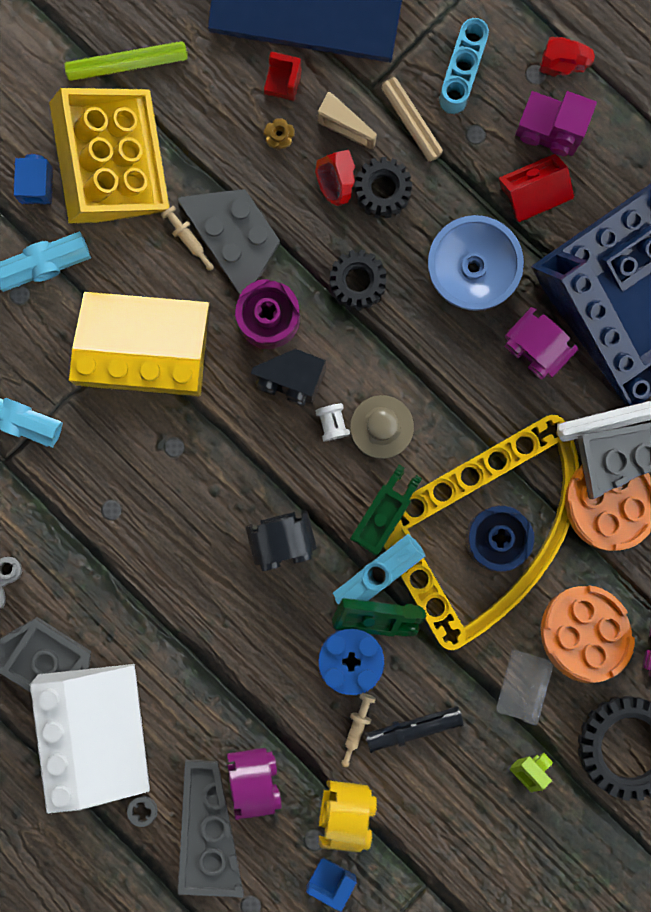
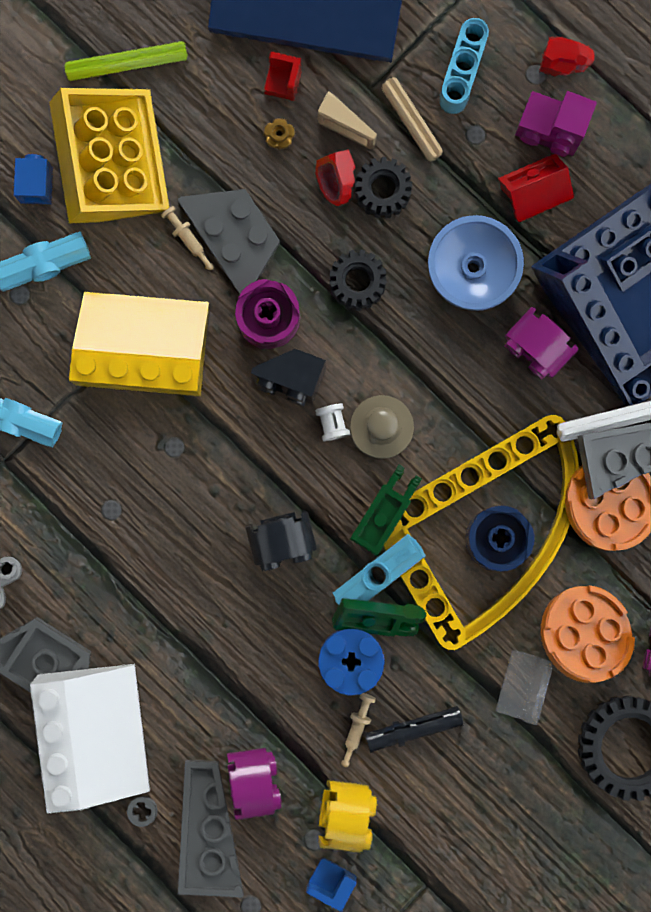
lime tile [509,753,553,793] -> none

